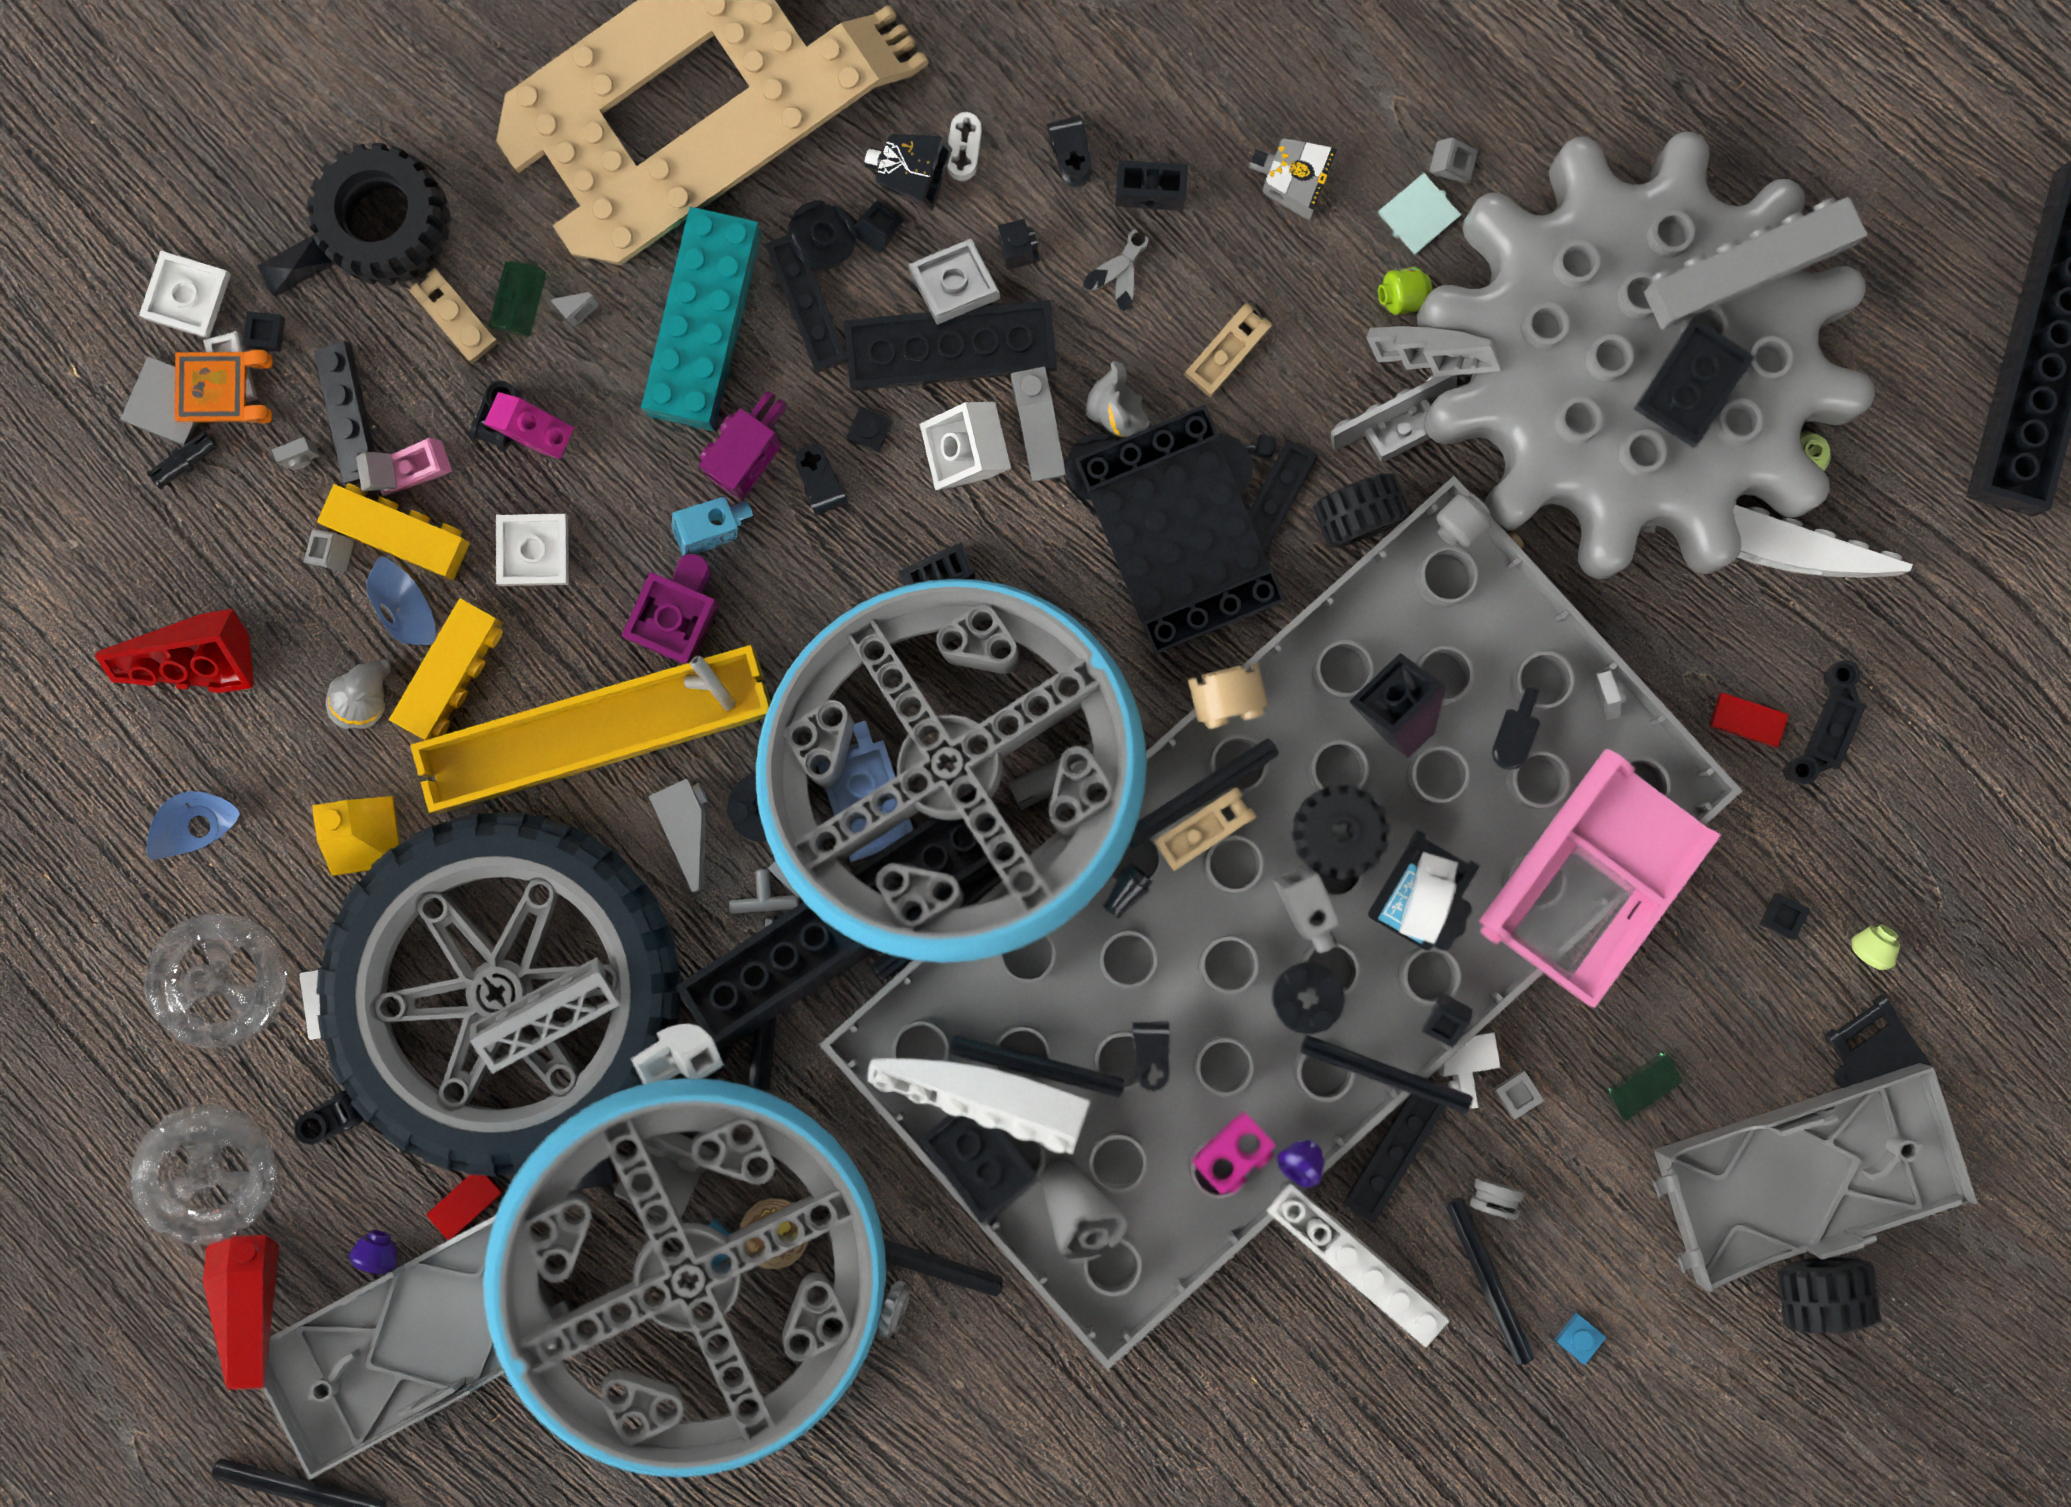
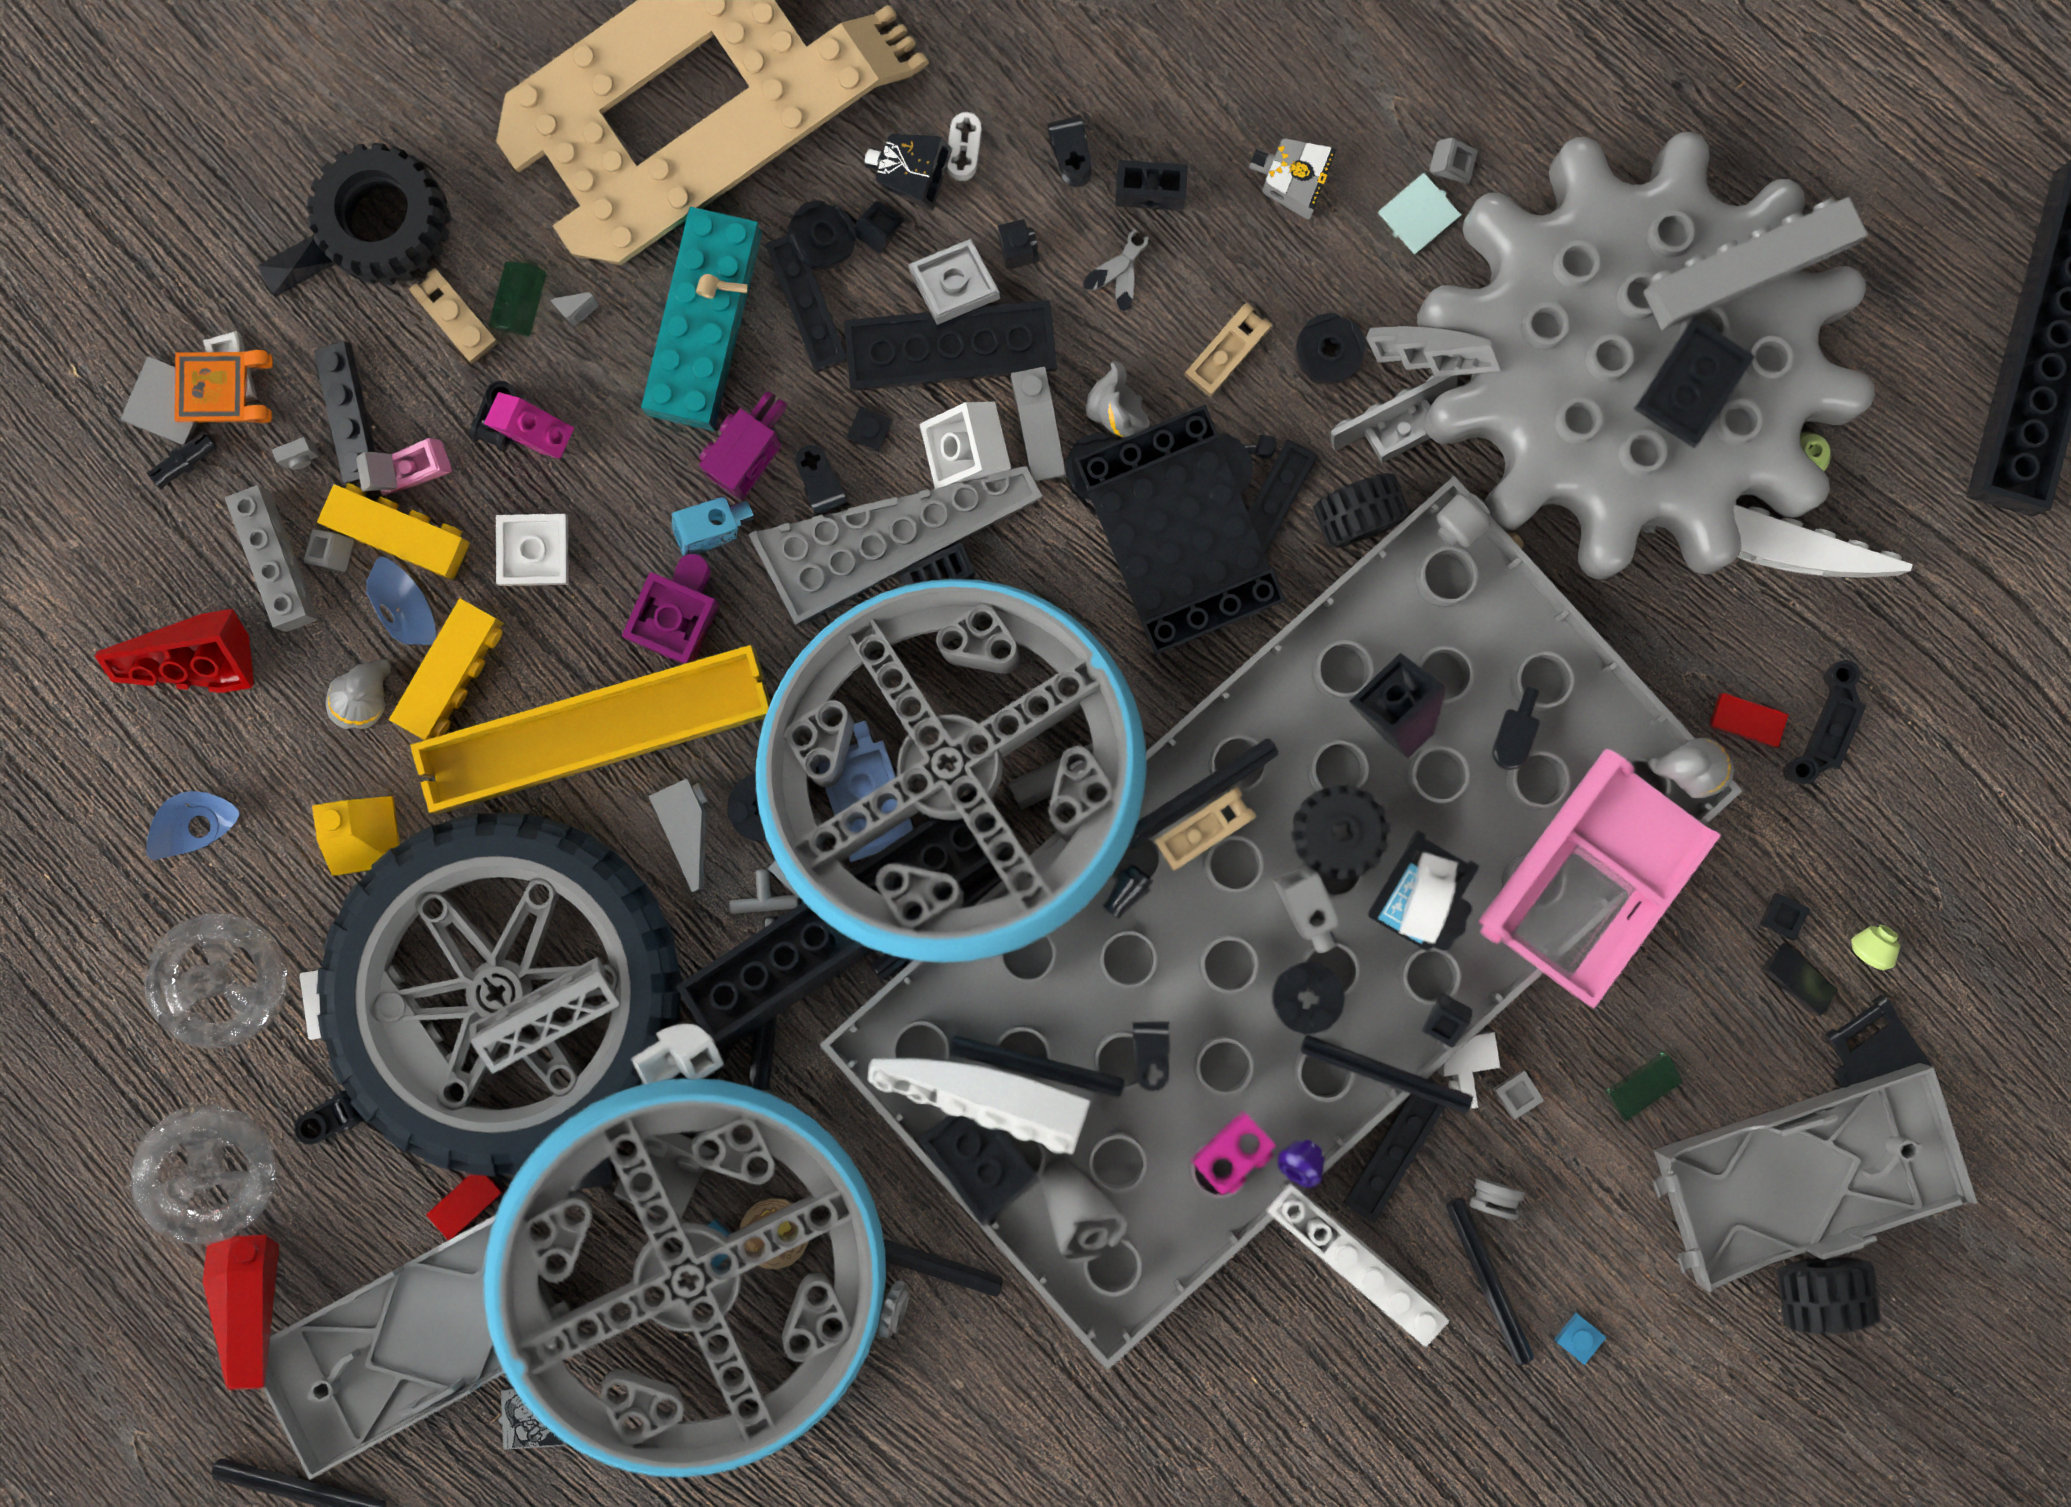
white plate [139,251,231,339] -> none
black plate [242,311,285,352] -> none
dark purple cone [348,1230,398,1274] -> none
light grey piece [684,656,736,711] -> none
tan brick [1188,663,1268,728] -> none
lime head [1378,267,1432,315] -> none
light grey plate [1596,671,1626,720] -> none
none -> light grey brick [224,485,318,632]
none -> light grey brick [373,964,464,1095]
none -> piece [499,1388,567,1450]
none -> tan hand [696,274,747,299]
none -> light grey wing [748,466,1042,626]
none -> black plate [1295,313,1366,384]
none -> light grey hair [1648,738,1735,798]
none -> black slope [1761,943,1838,1017]

